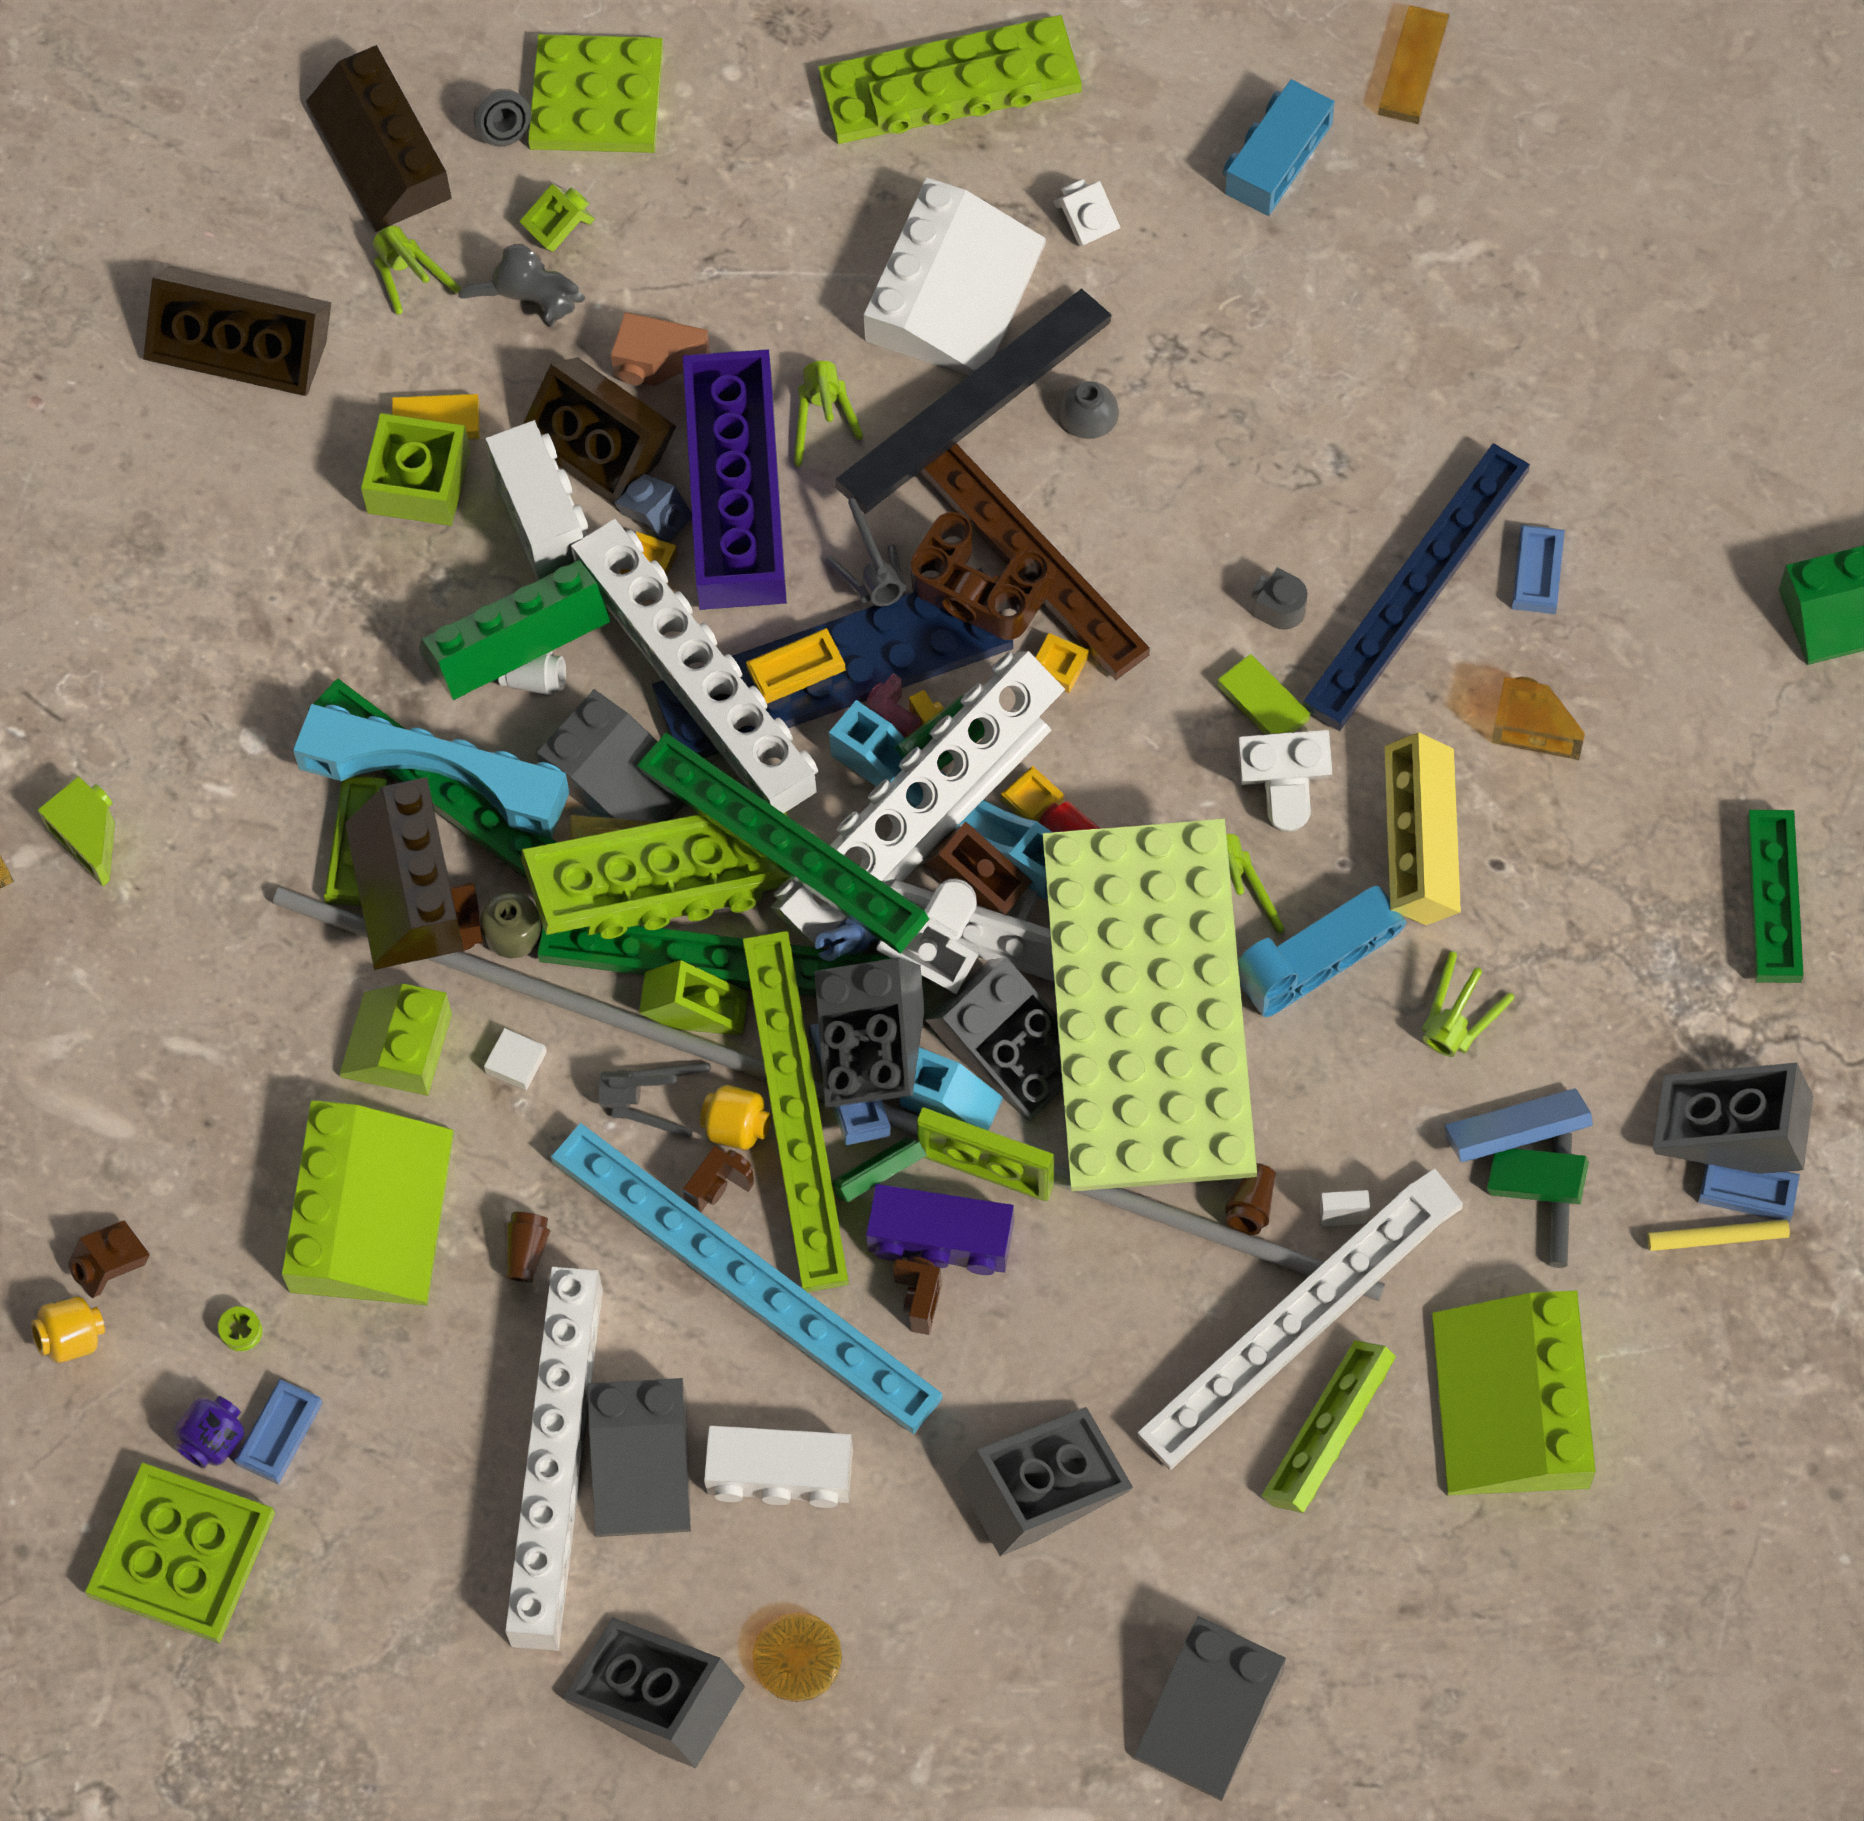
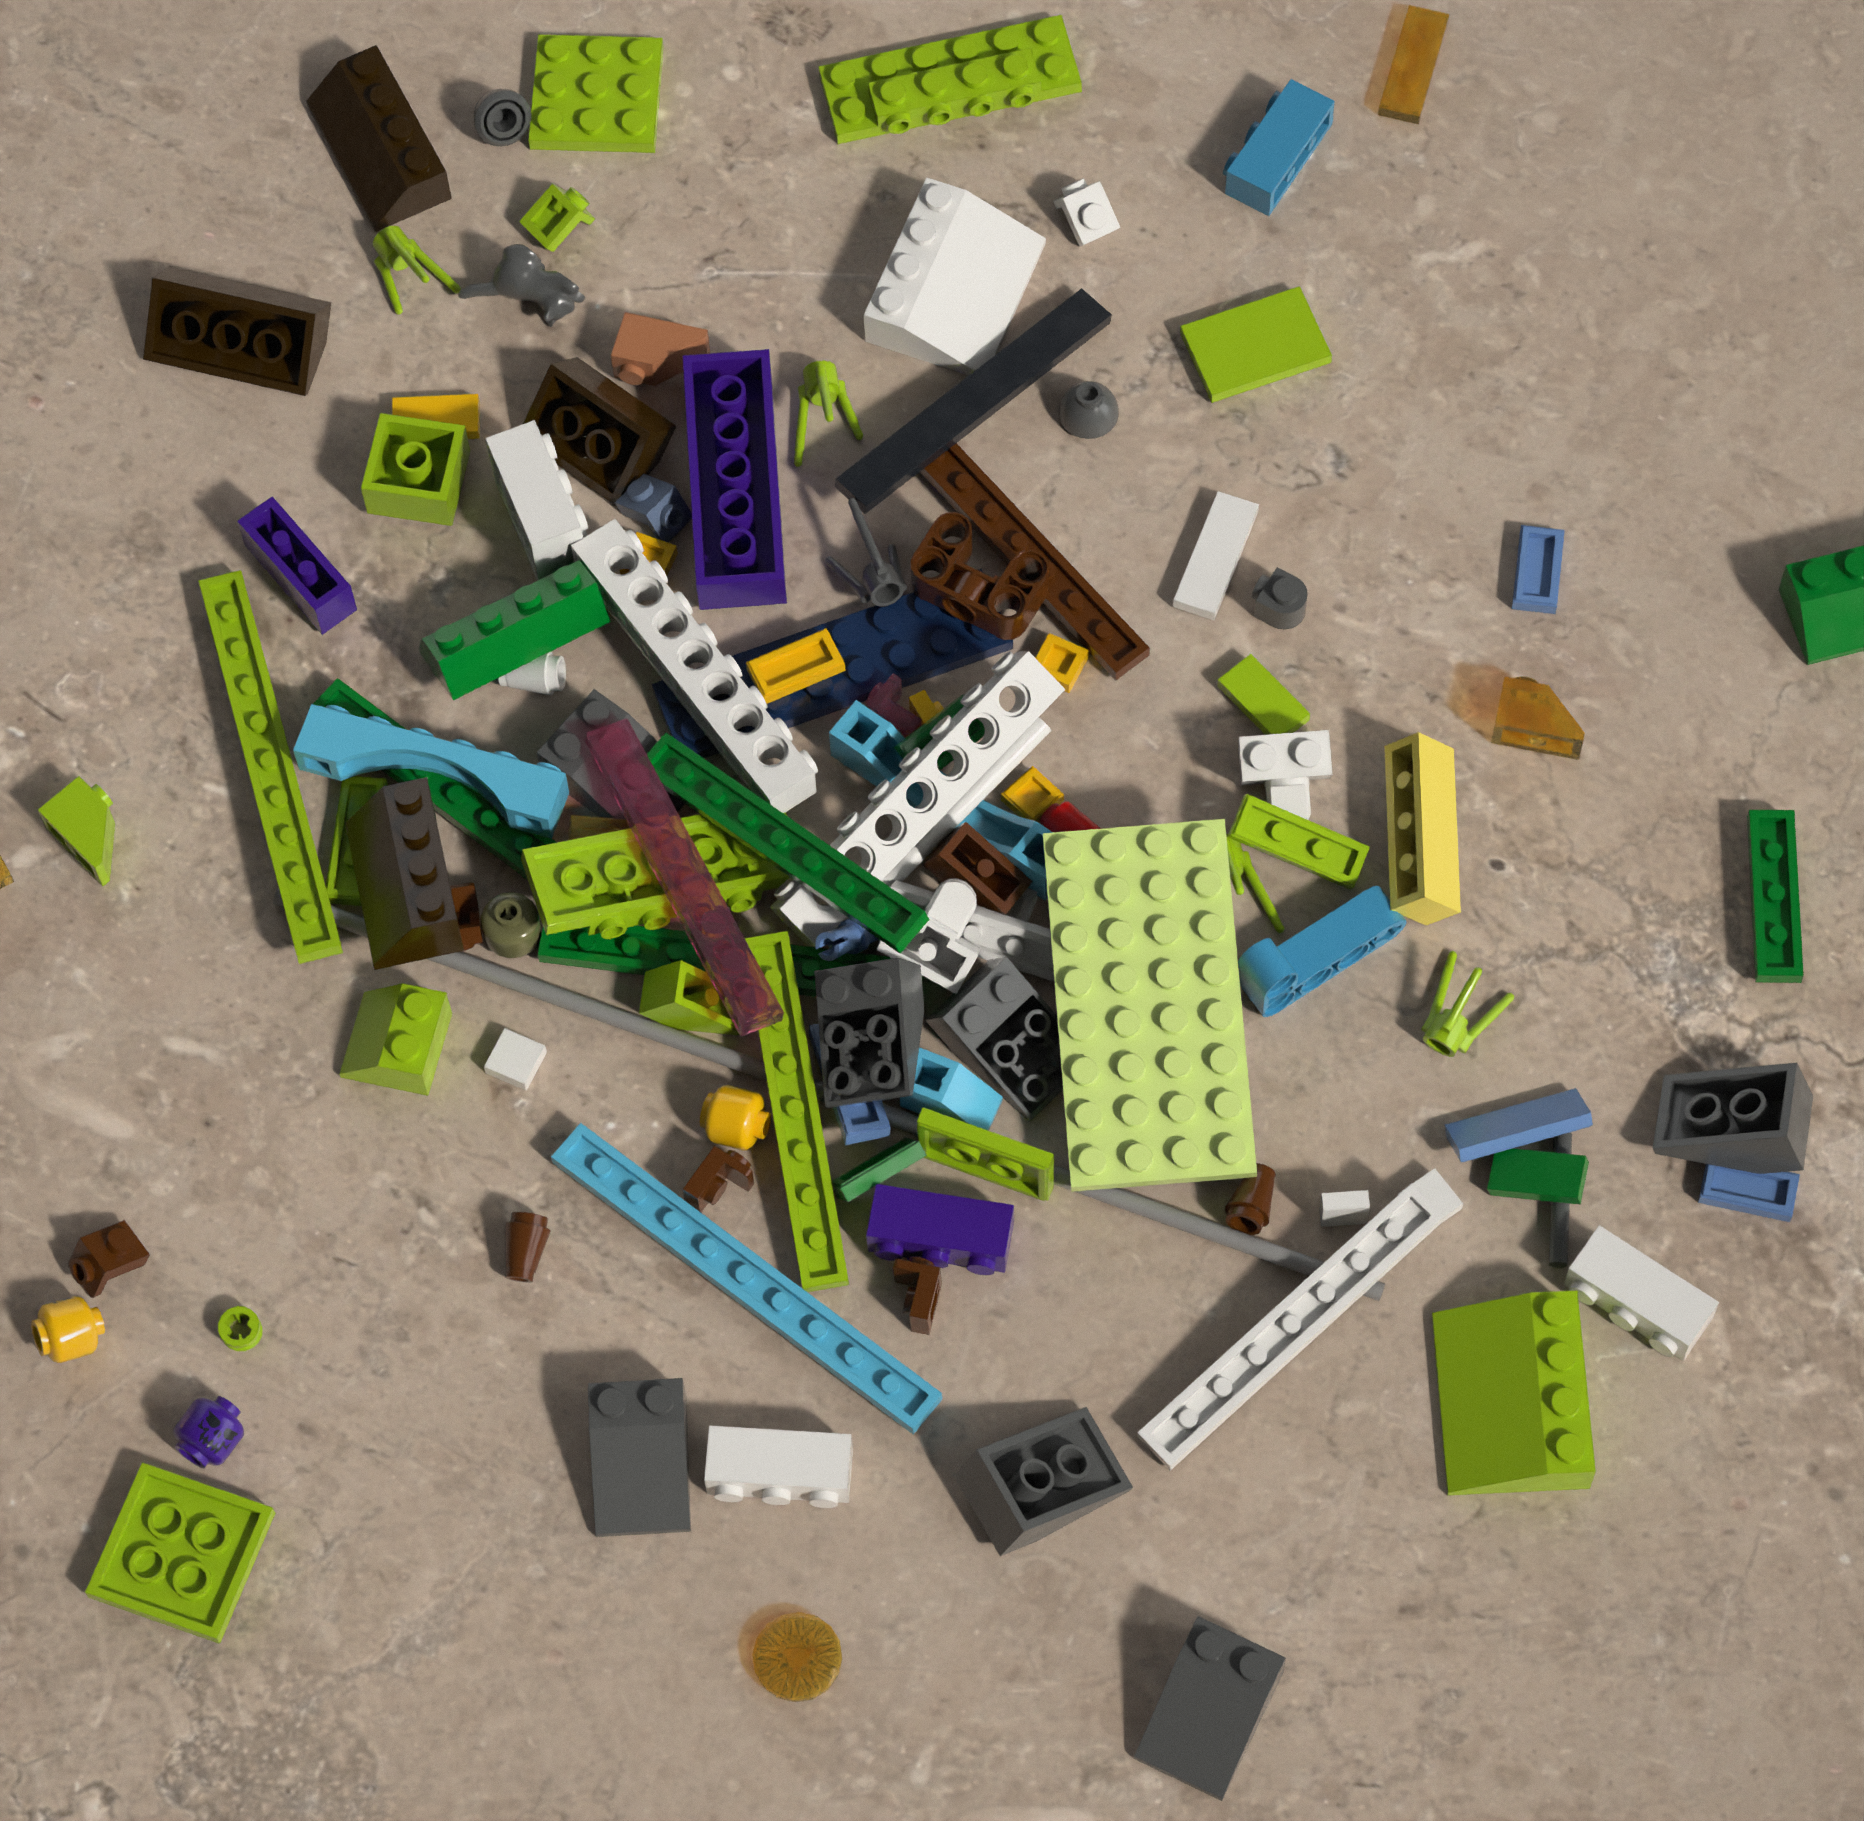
medium blue tile [235,1379,323,1485] -> none
lime slope [282,1100,454,1306] -> none
white brick [505,1267,603,1651] -> none
dark grey slope [563,1617,745,1768] -> none
dark grey plant [599,1063,711,1137] -> none
lime plate [1261,1340,1396,1513] -> none
dark blue plate [1303,443,1530,731] -> none
light yellow bar [1647,1219,1790,1251] -> none
none -> lime plate [198,570,343,964]
none -> dark purple brick [237,496,357,635]
none -> clear pink plate [585,718,784,1037]
none -> white tile [1173,491,1259,620]
none -> lime tile [1180,286,1332,403]
none -> lime tile [1227,794,1370,889]
none -> white brick [1564,1225,1719,1361]

